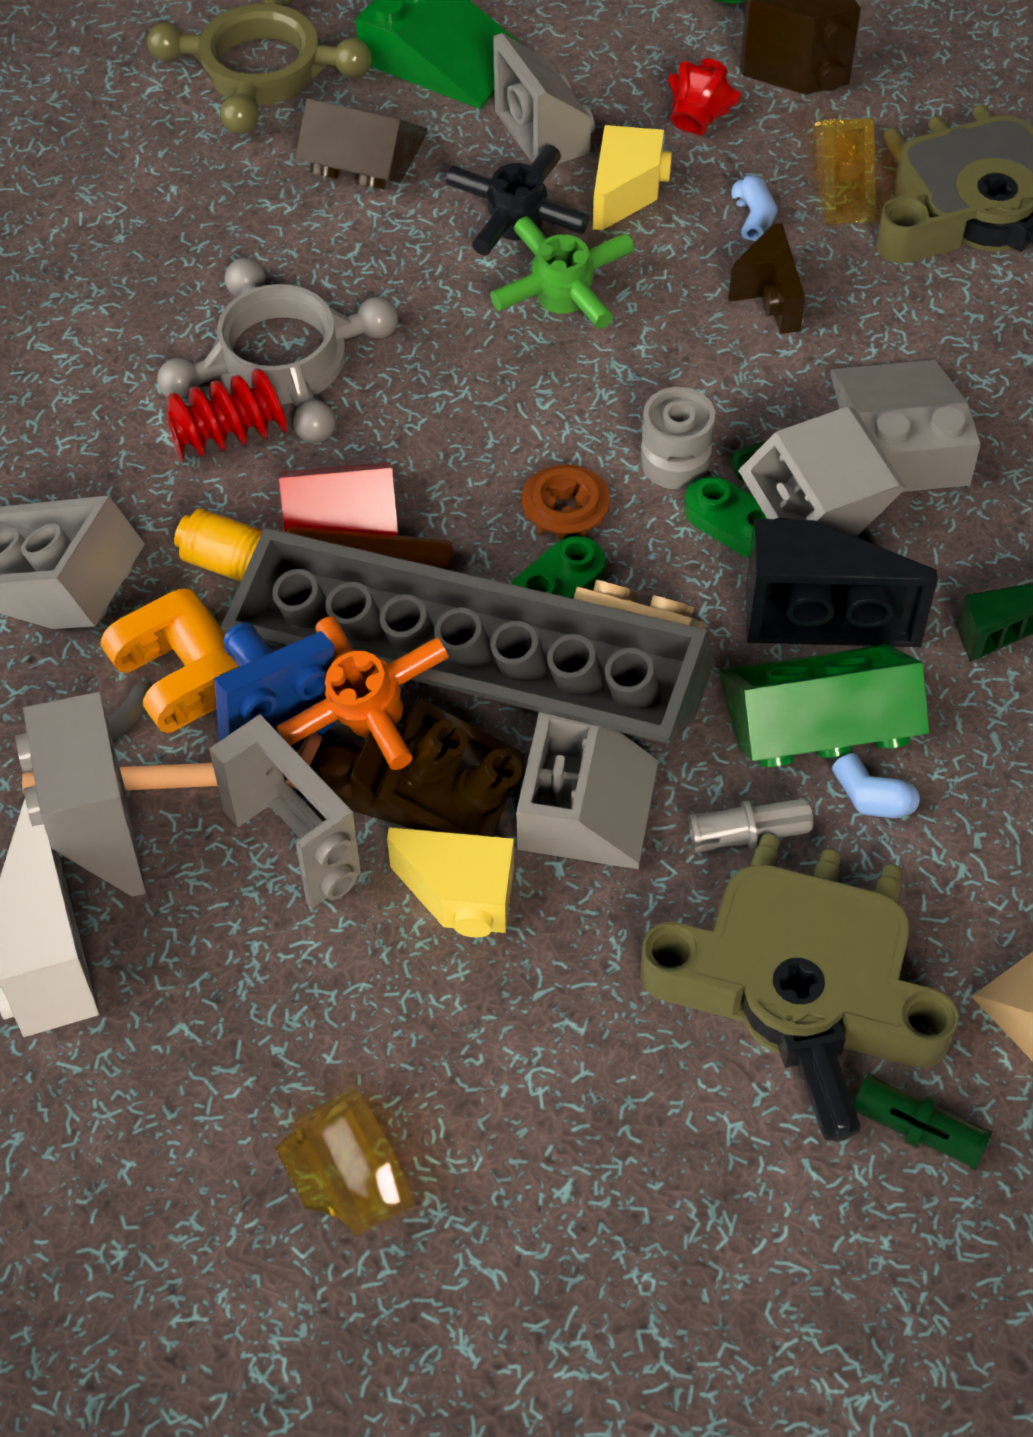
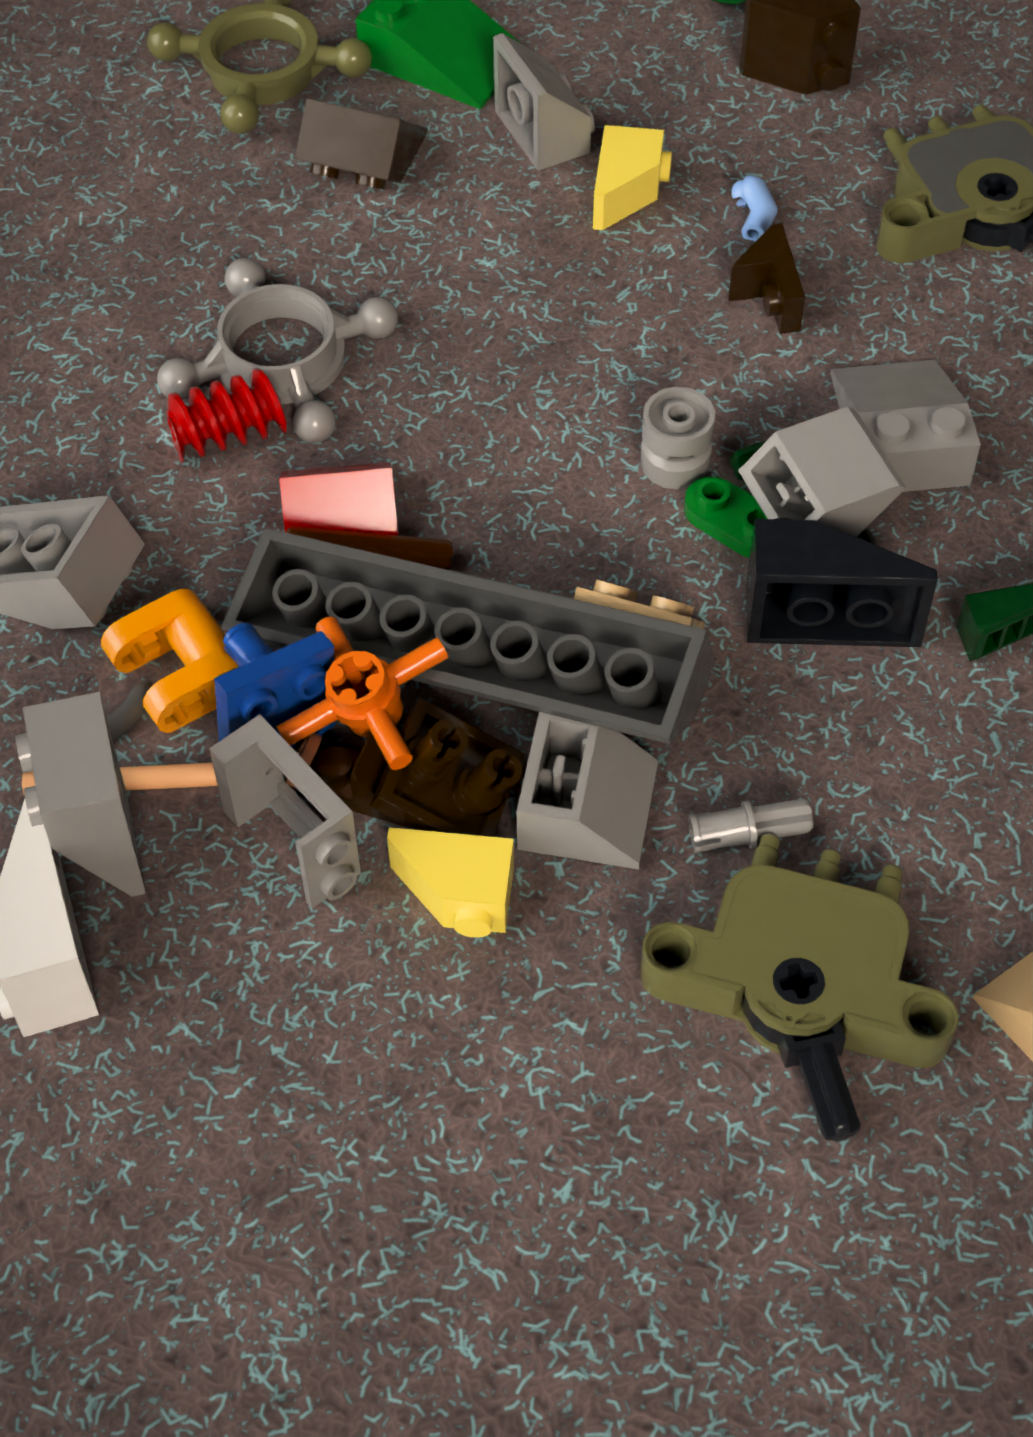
yellow head [174,508,263,582] -> none
clear yellow slope [275,1087,415,1237] -> none
black bar [446,145,590,256] -> none
bright green bar [490,216,634,329] -> none
green plate [511,536,605,599] -> none
dark orange gear [521,464,610,540] -> none
red rock [668,58,741,136] -> none
green slope [719,644,929,767] -> none
clear yellow slope [813,118,876,224] -> none
light blue arm [832,753,920,818] -> none
dark green pin [854,1073,993,1171] -> none

